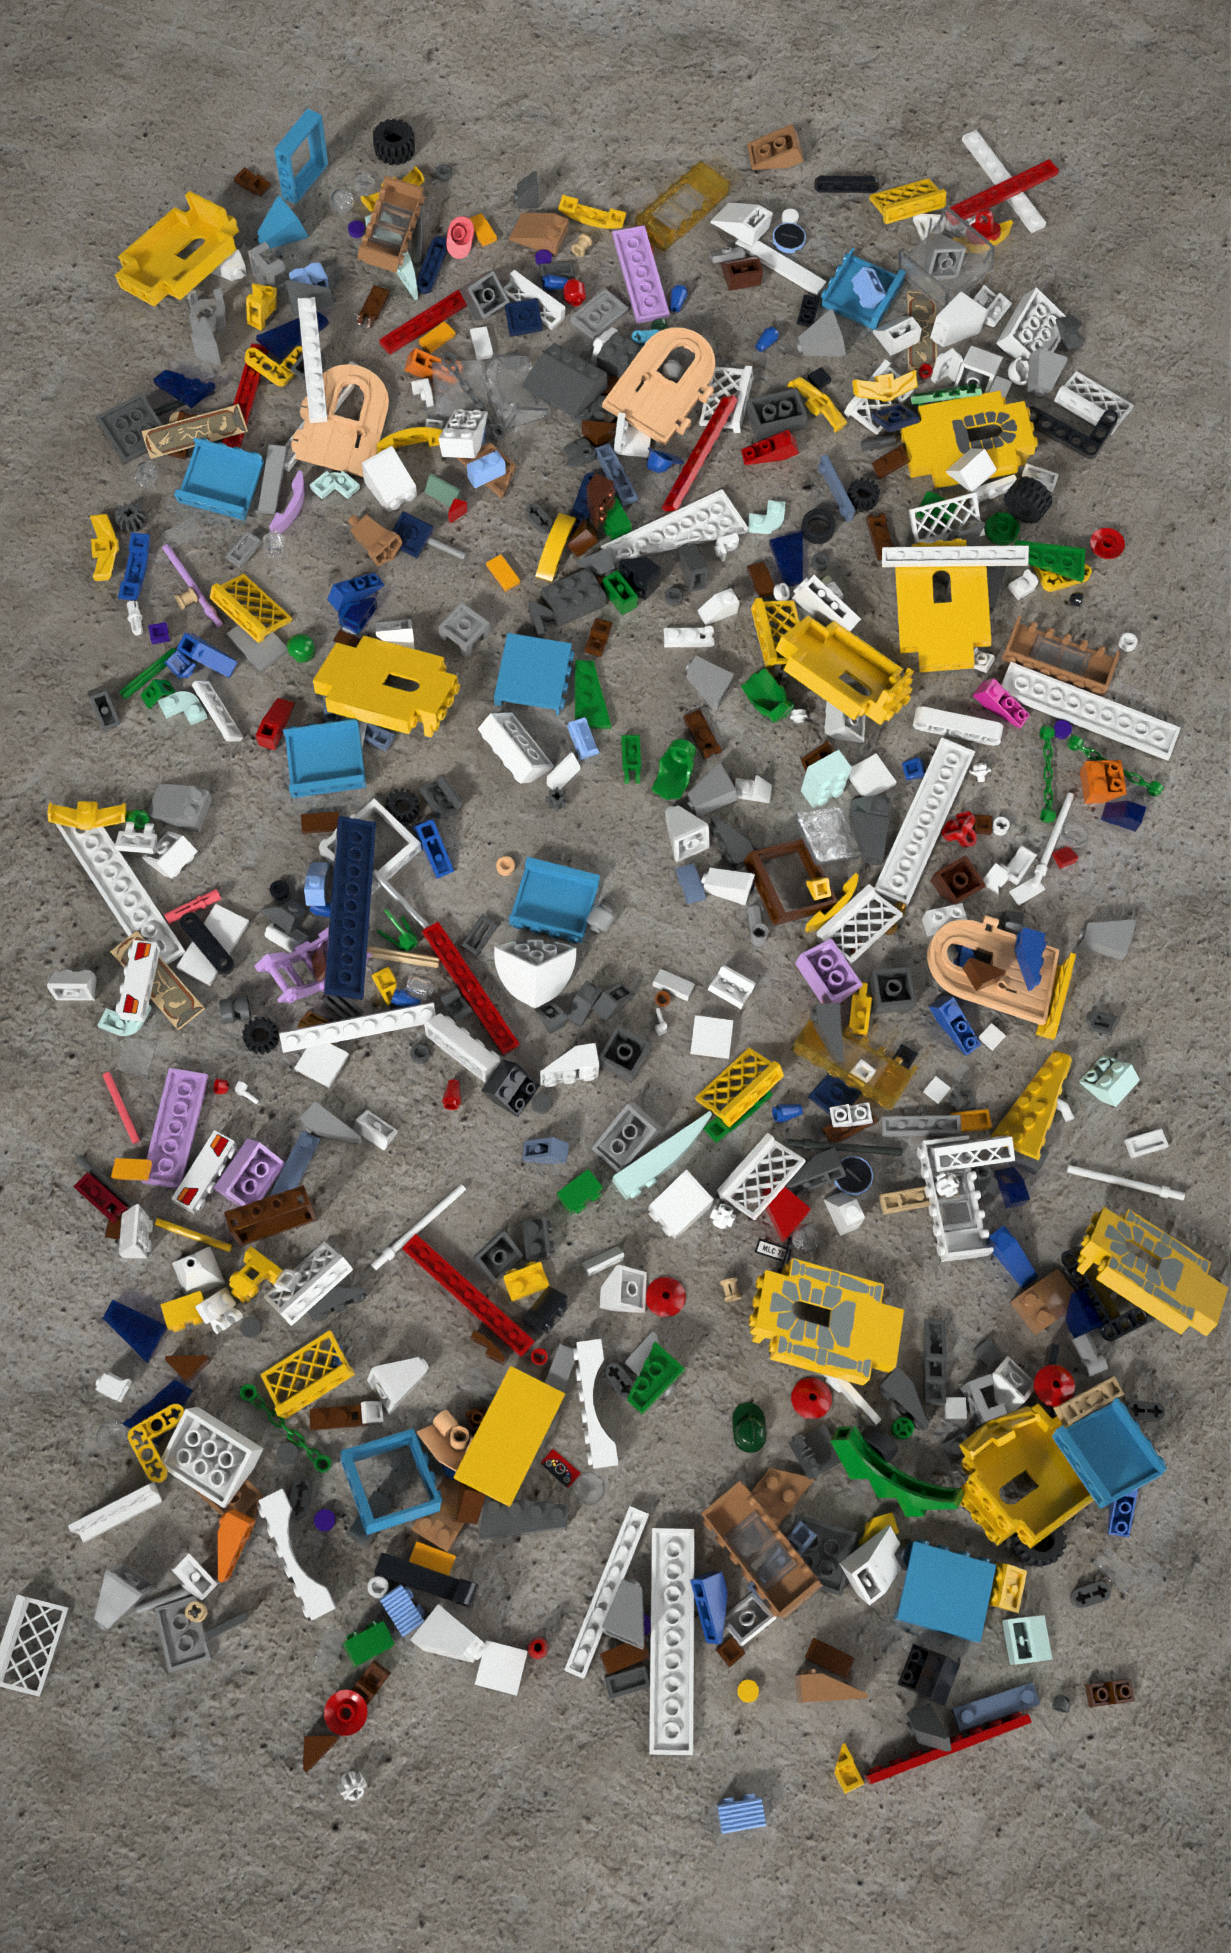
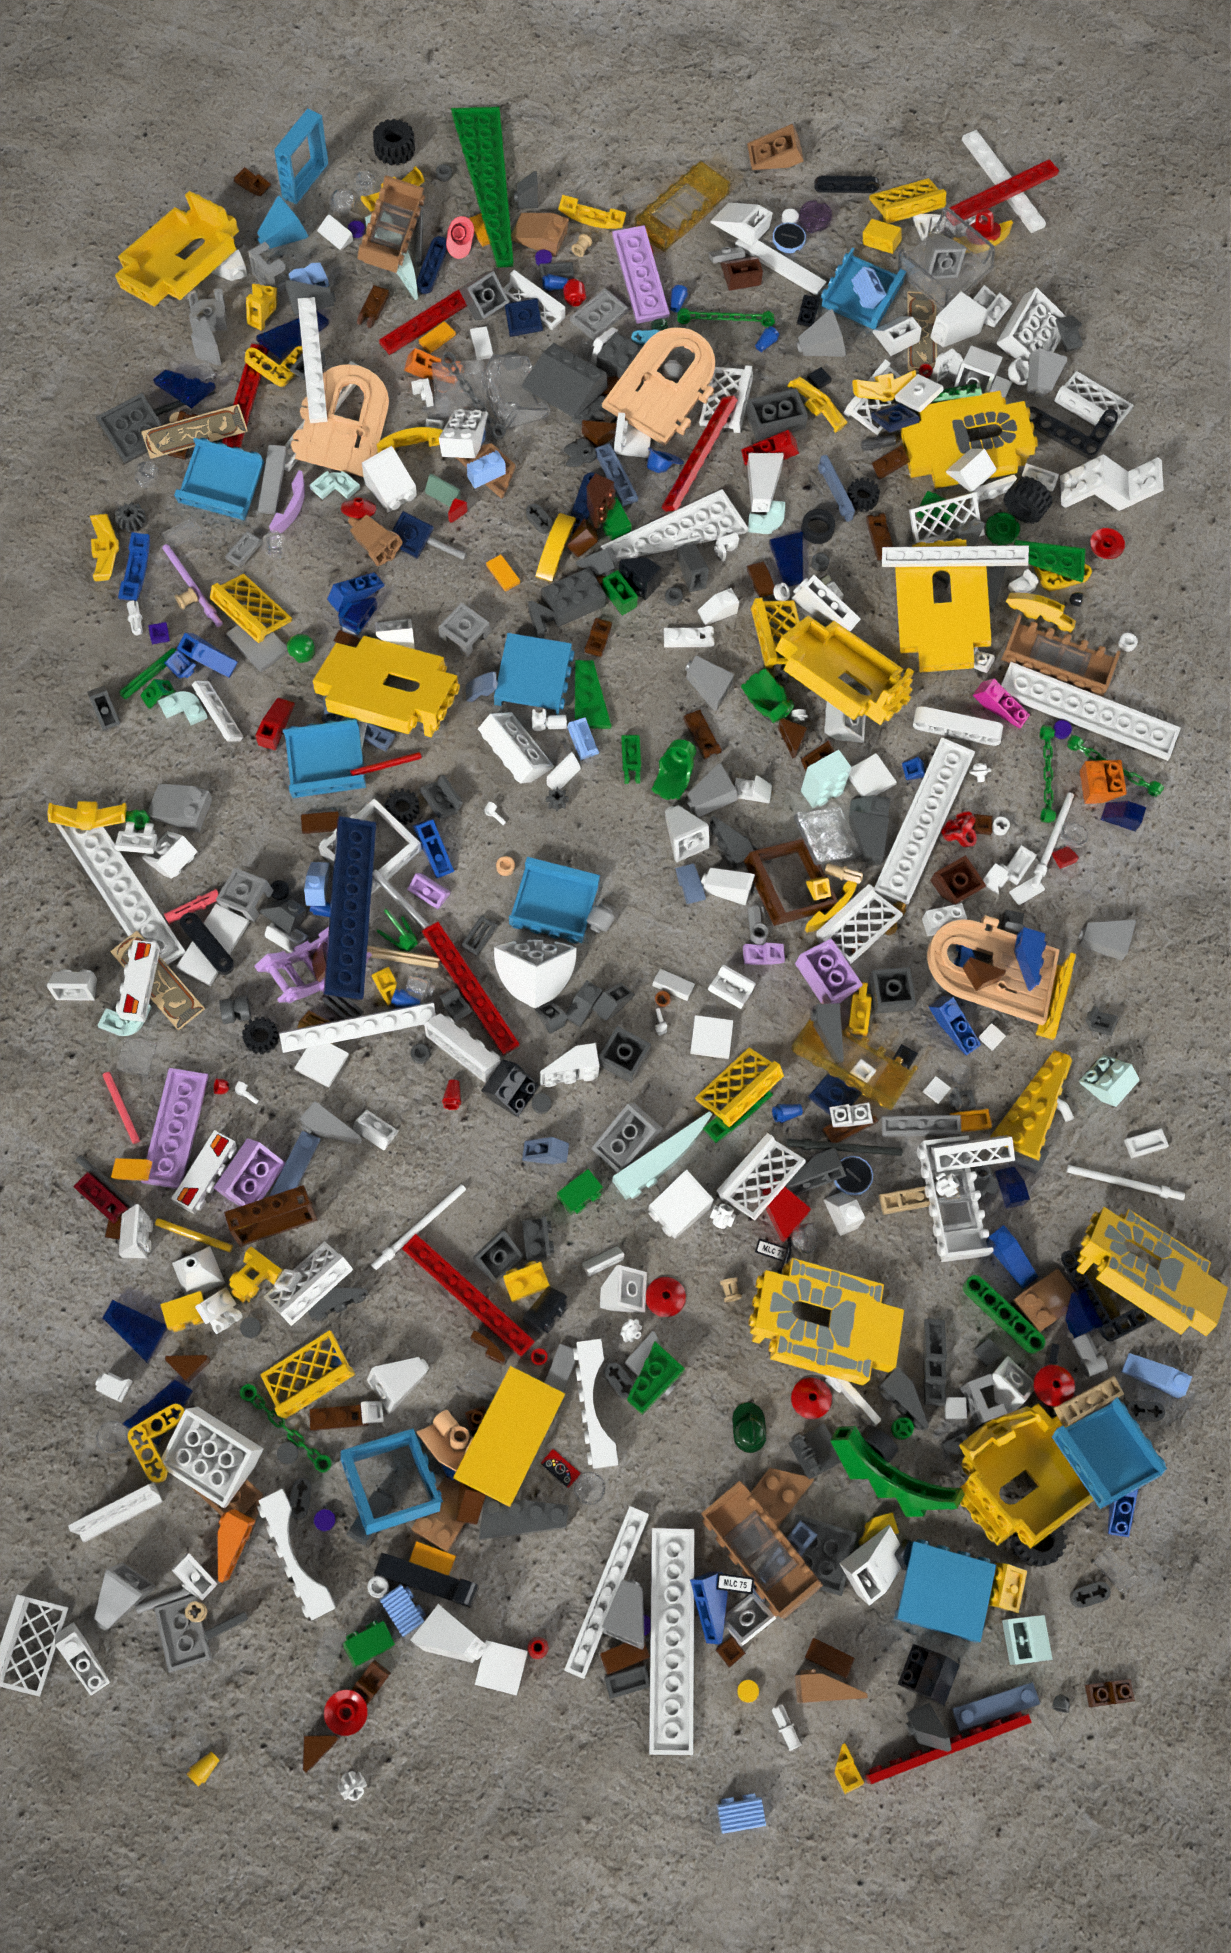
none -> white slope [54,1622,110,1695]
none -> yellow cone [187,1751,220,1787]
none -> light grey panel [216,868,274,922]
none -> white slope [318,215,353,251]
none -> red dish [341,497,376,518]
none -> red bar [350,752,422,776]
none -> lavender slope [407,873,451,909]
none -> green wing [451,107,514,268]
none -> sand blue slope [466,672,498,702]
none -> white hand [485,802,506,825]
none -> white bar [532,709,567,731]
none -> white plant [620,1319,642,1342]
none -> green piece [677,308,775,327]
none -> sticker [716,1573,754,1594]
none -> lavender slope [743,943,785,965]
none -> white slope [747,453,784,512]
none -> white axle [772,1704,802,1751]
none -> reddish brown slope [778,719,807,759]
none -> clear purple plate [799,200,832,233]
none -> tan axle [825,863,863,883]
none -> yellow brick [863,219,902,254]
none -> white plate [895,374,944,412]
none -> green beam [963,1275,1046,1354]
none -> yellow slope [1006,592,1076,633]
none -> white bracket [1060,454,1164,511]
none -> light blue slope [1121,1353,1192,1399]

